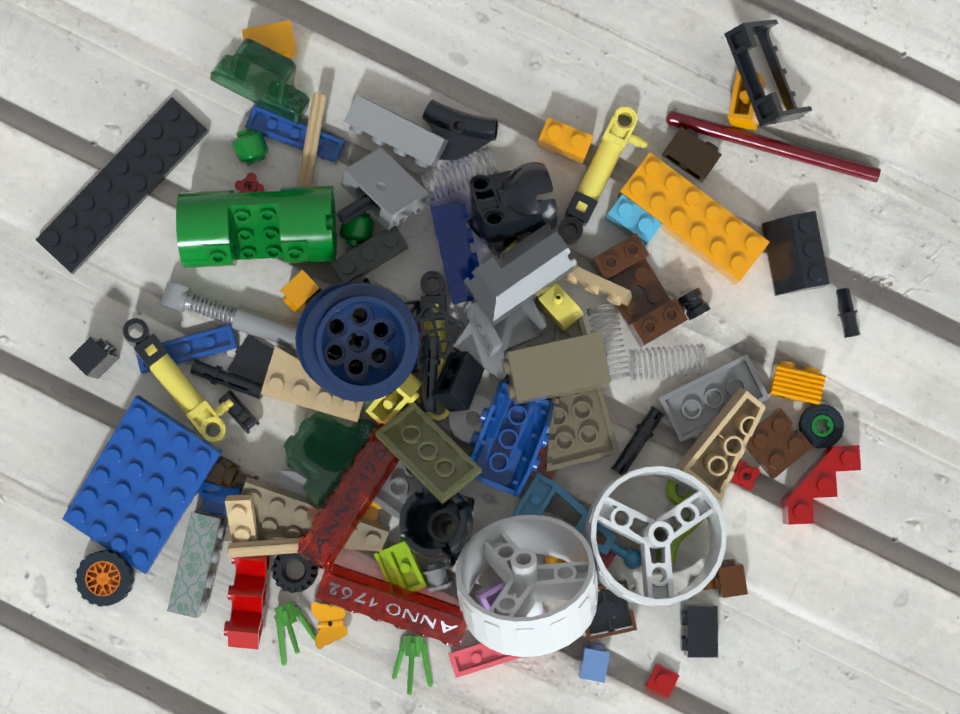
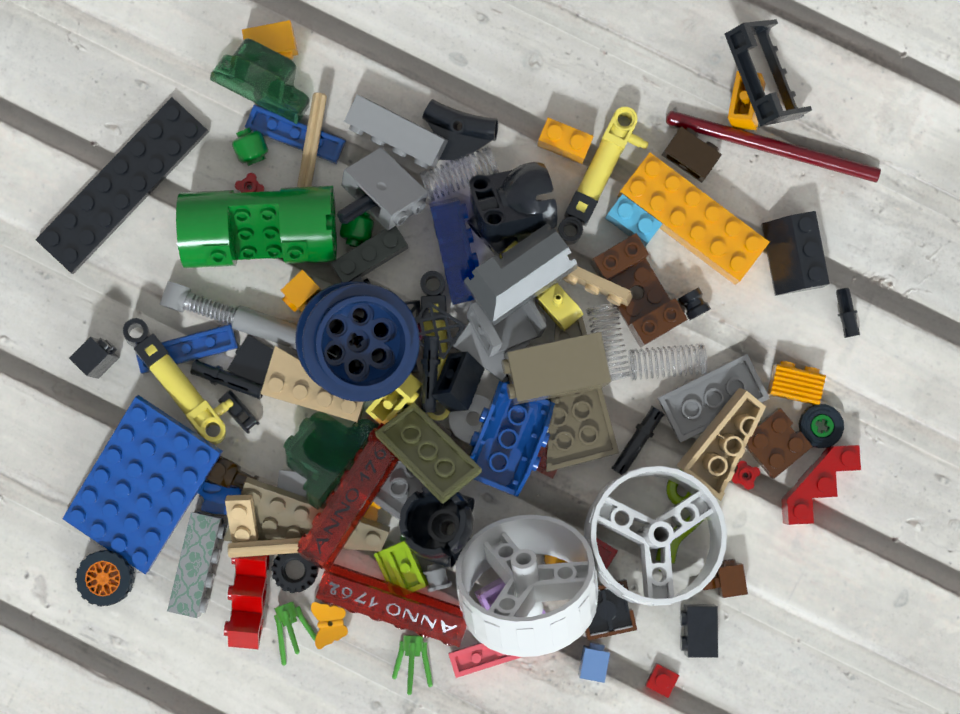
dark azure plate [512,473,641,569] -> none

